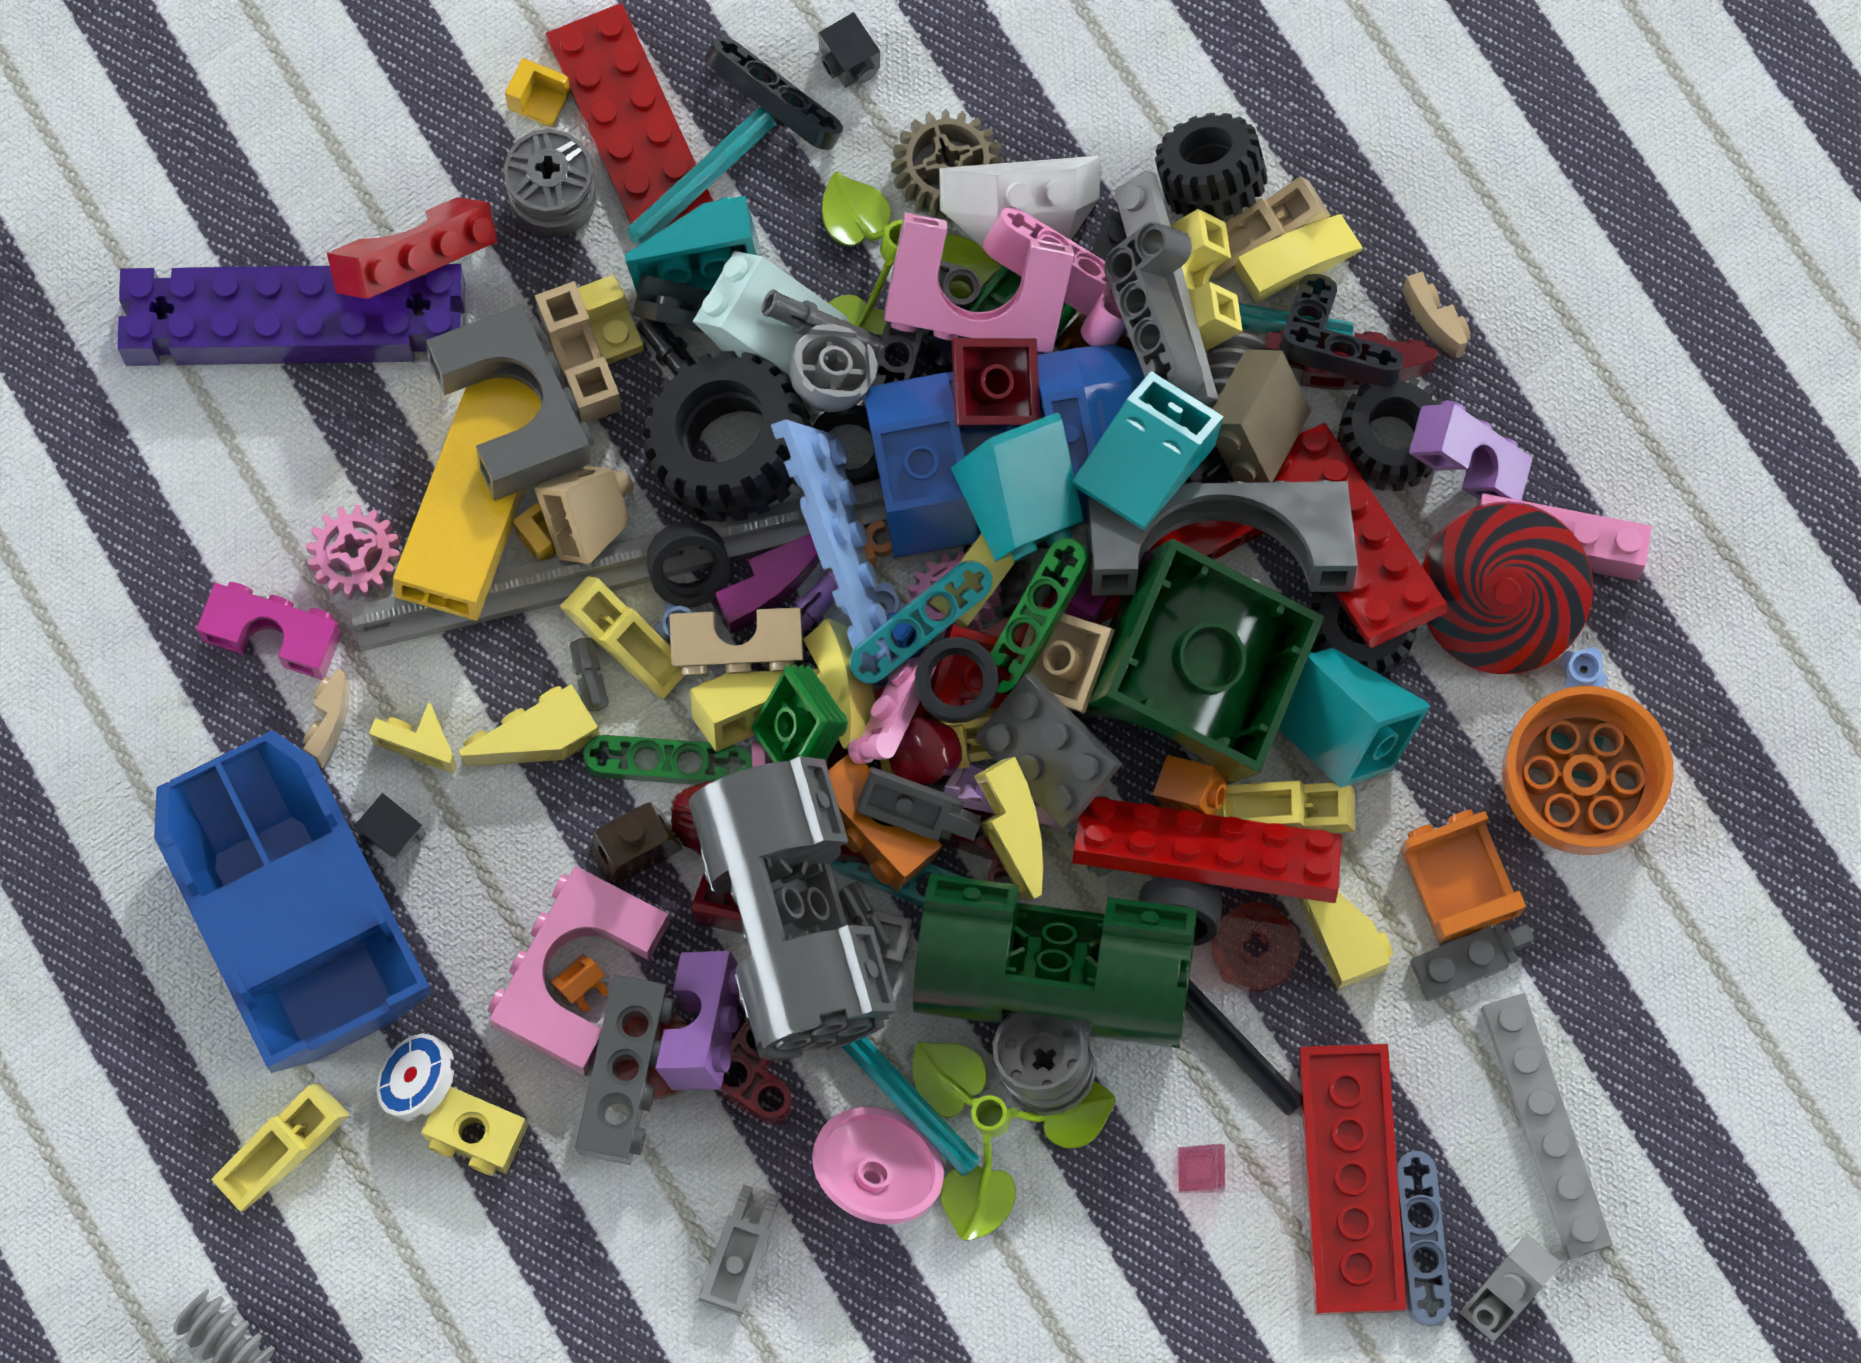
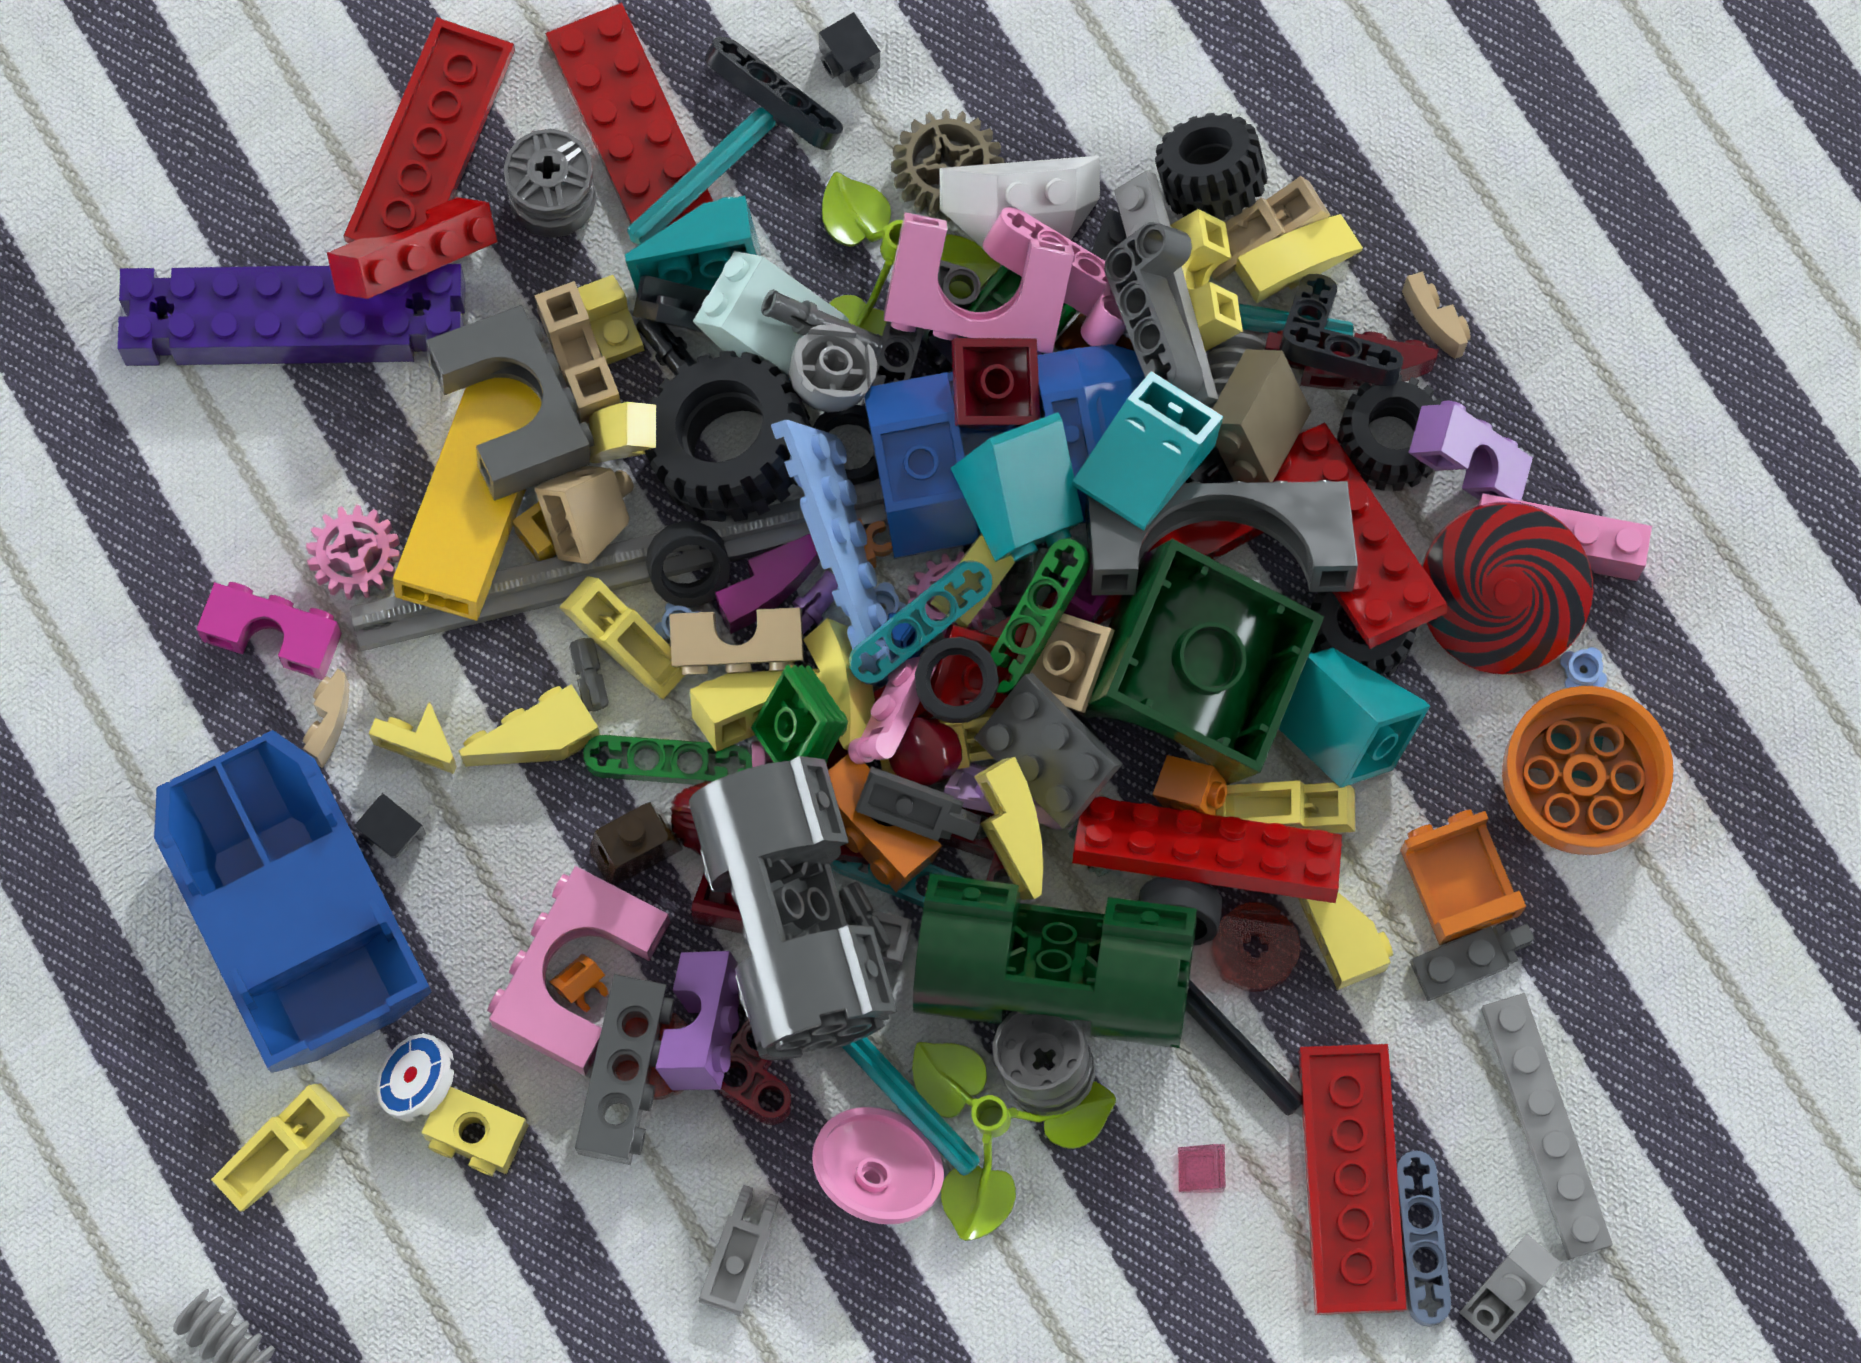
yellow panel [505,57,571,127] -> none
none -> red plate [343,17,515,243]
none -> light yellow slope [589,402,656,463]

